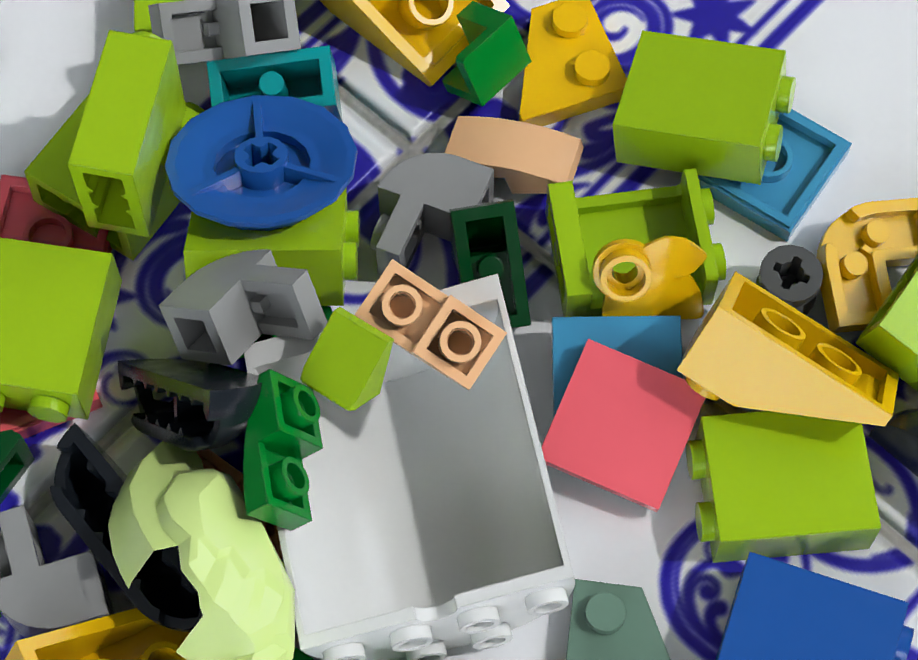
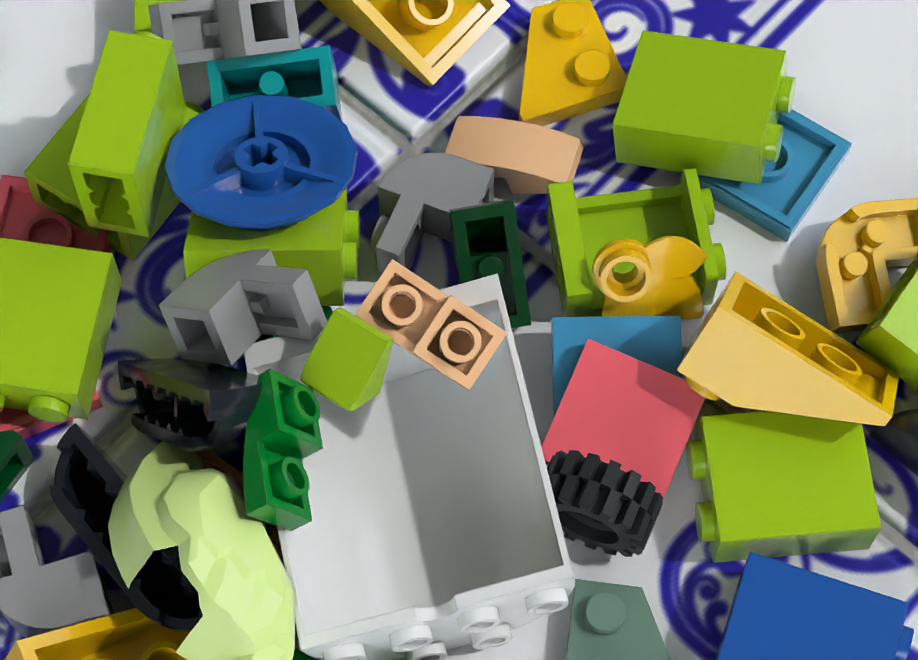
green panel [442,1,532,107] -> none
dark grey wheel [755,245,823,316] -> none
none -> black tyre [547,450,663,557]

